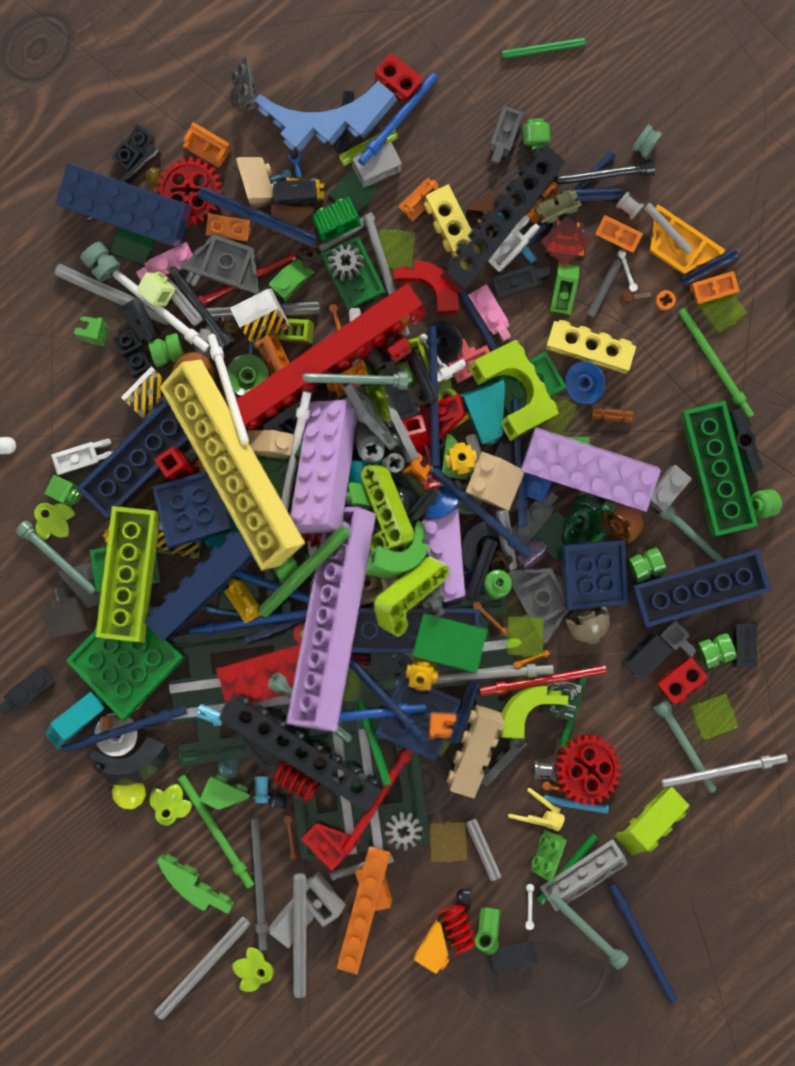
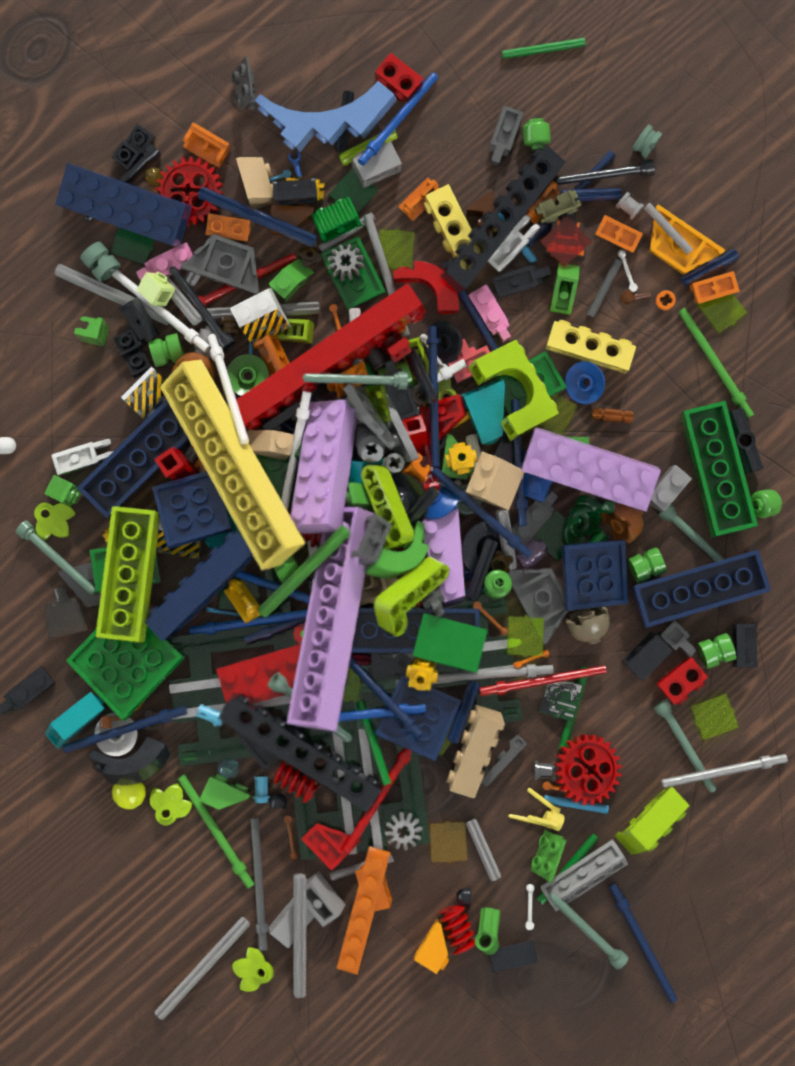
bright green slope [157,854,234,914] -> none
orange hinge [429,713,456,740] -> none
lime arch [498,686,568,738] -> none
none -> dark grey hinge [351,514,392,565]

